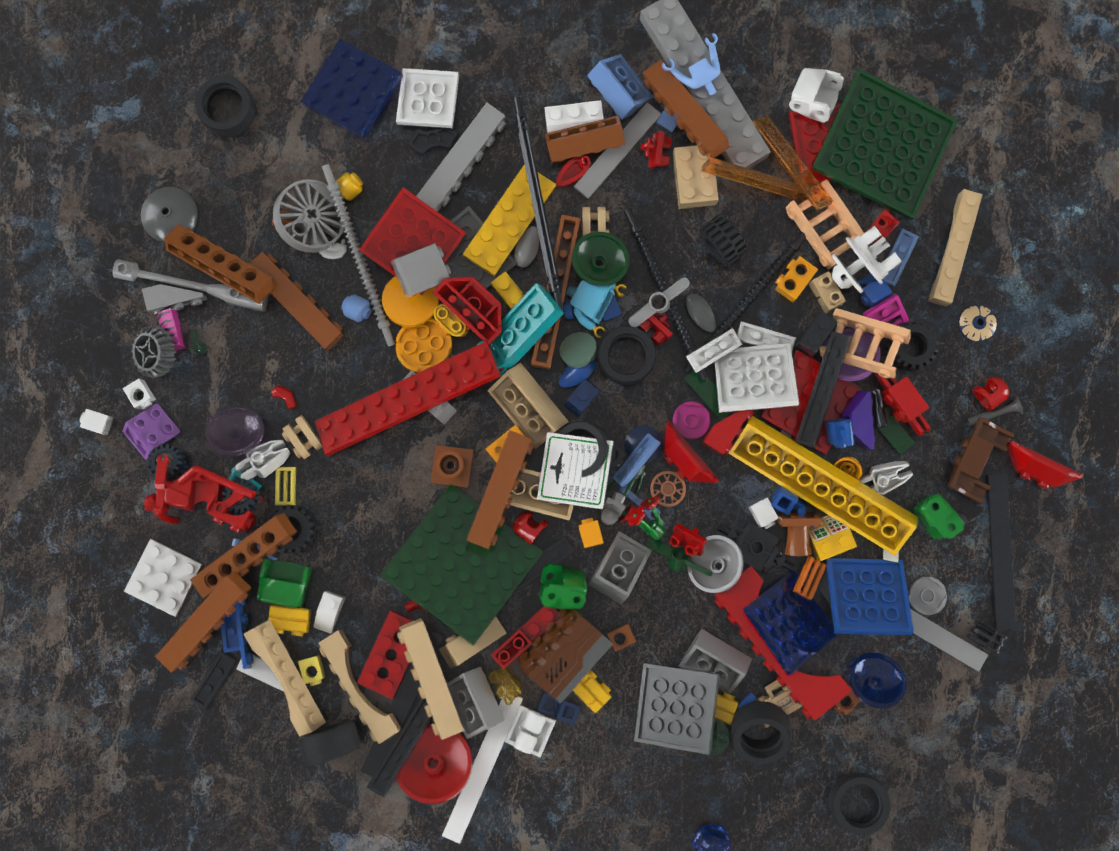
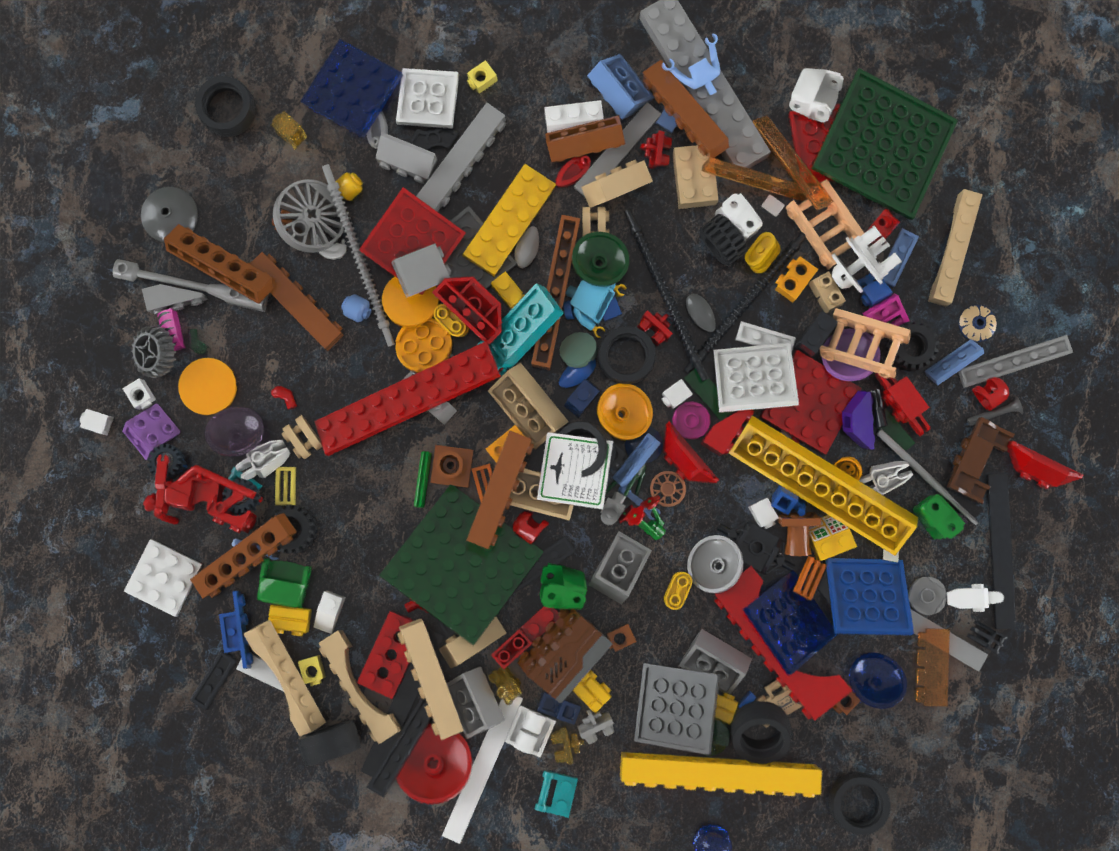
dark orange brick [155,571,251,673] -> none
black axle [513,97,564,311] -> none
light orange brick [578,518,603,548] -> none
light grey piece [628,278,690,327] -> none
dark green piece [647,538,713,576] -> none
red hips [669,523,707,557] -> none
white tile [686,328,742,373] -> none
black tile [795,331,852,448] -> none
blue brick [824,418,854,448] -> none
none -> light orange tile [178,358,237,415]
none -> clear yellow brick [271,111,307,150]
none -> light grey arm [366,107,388,149]
none -> light grey slope [376,132,439,184]
none -> green axle [414,451,432,508]
none -> light yellow brick [467,60,497,94]
none -> orange tile [472,464,493,502]
none -> teal plate [535,770,578,818]
none -> clear yellow hips [551,726,584,765]
none -> light grey hips [577,709,614,744]
none -> tan wedge [581,160,653,208]
none -> light orange dish [597,383,653,440]
none -> yellow brick [620,752,822,797]
none -> white brick [662,379,693,409]
none -> yellow brick [664,572,692,610]
none -> white piece [715,193,763,242]
none -> yellow brick [745,232,781,273]
none -> white sticker [761,195,785,217]
none -> light grey piece [876,429,978,525]
none -> clear orange windscreen [916,628,950,706]
none -> medium blue plate [925,339,984,385]
none -> white hinge [946,584,1004,612]
none -> light grey tile [958,335,1073,388]

